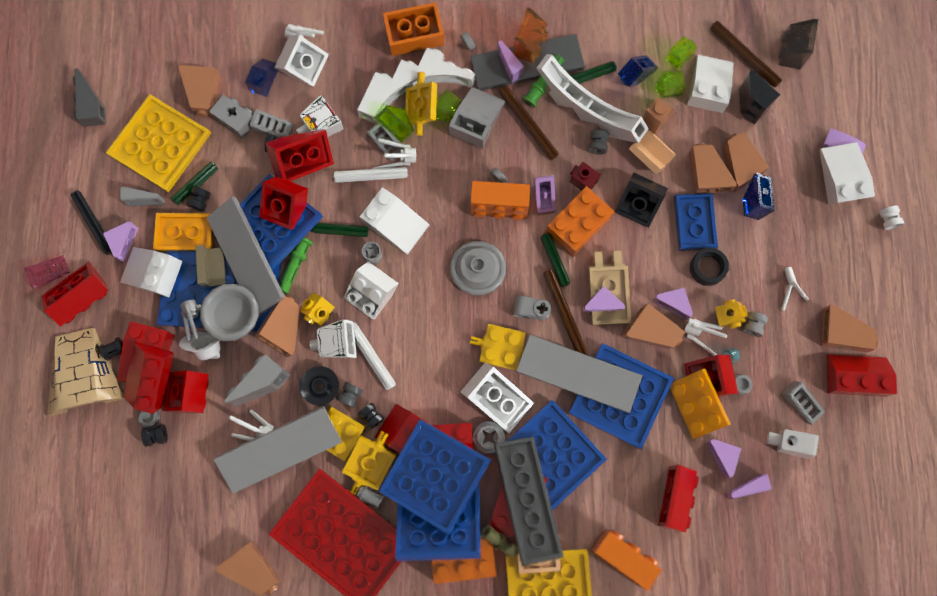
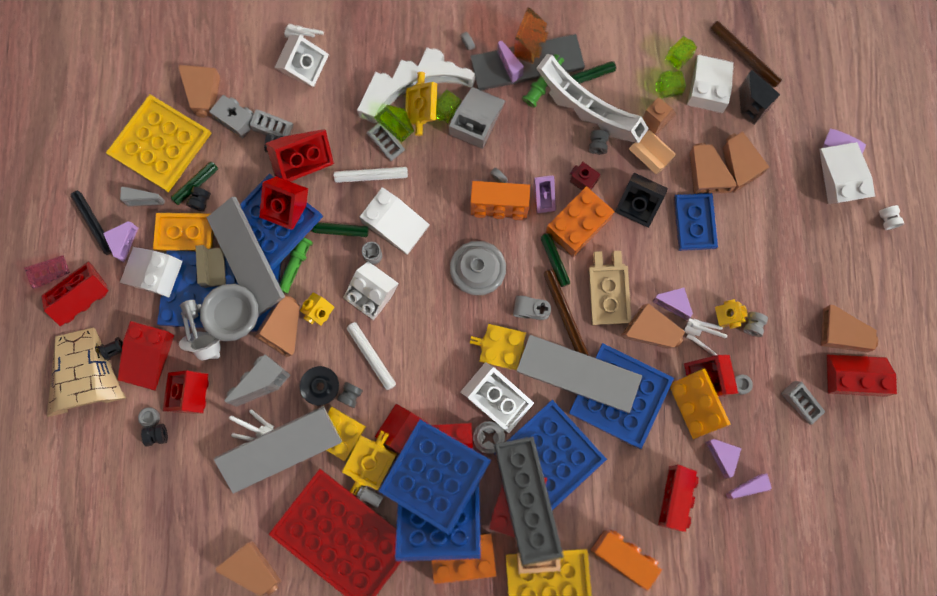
dark grey slope [73,68,106,127] -> none
red slope [123,341,174,414] -> none
clear blue slope [245,59,278,97] -> none
torso [296,95,344,137] -> none
white torso [310,320,357,358] -> none
black wheel [357,402,385,430] -> none
white plant [373,138,416,169] -> none
orange brick [383,2,445,56] -> none
olive pin [481,525,518,558] -> none
reddish brown axle [499,85,559,160] -> none
lavender slope [583,286,625,312] -> none
clear blue slope [618,55,658,87] -> none
black tyre [690,248,729,286] -> none
clear light blue hinge [723,348,741,364] -> none
clear blue slope [743,173,775,220] -> none
white torso [767,429,819,459] -> none
clear smoke slope [777,19,819,70] -> none
white plant [781,267,809,311] -> none

